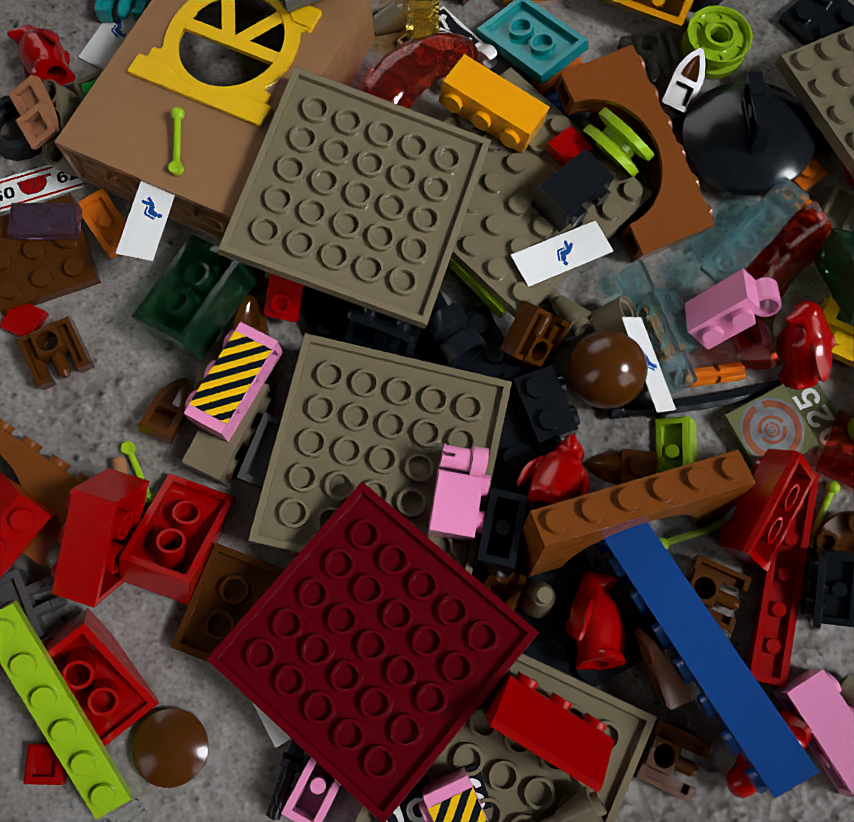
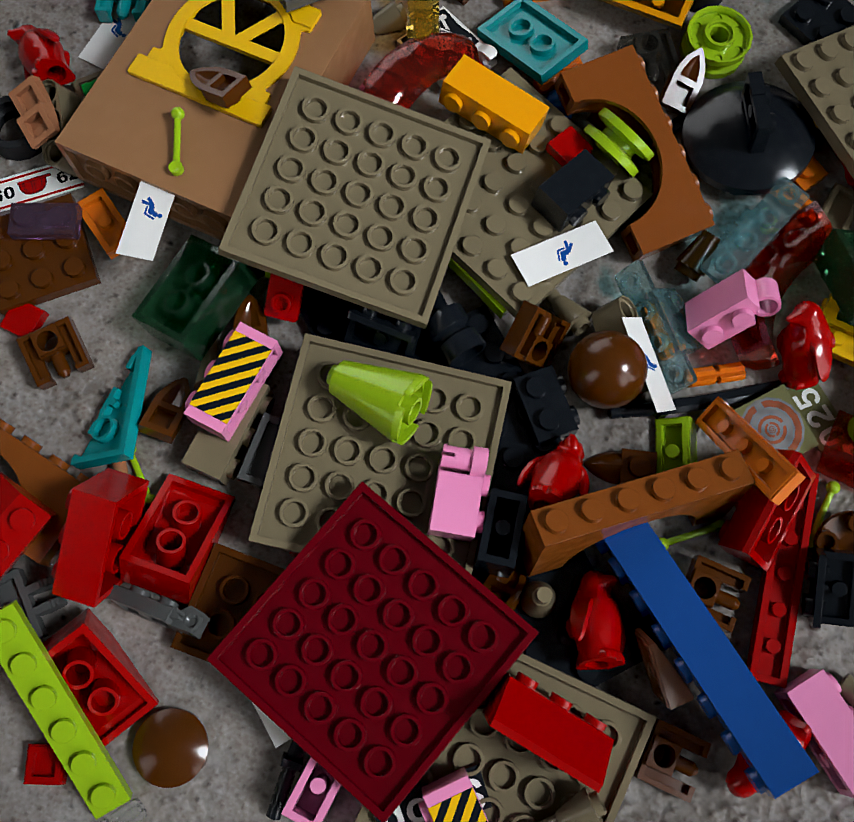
none -> teal wing [70,345,152,470]
none -> dark grey hinge [109,585,210,639]
none -> reddish brown plate [190,67,252,109]
none -> lime cone [326,360,433,445]
none -> dark brown cone [674,230,721,282]
none -> orange tile [695,396,806,506]

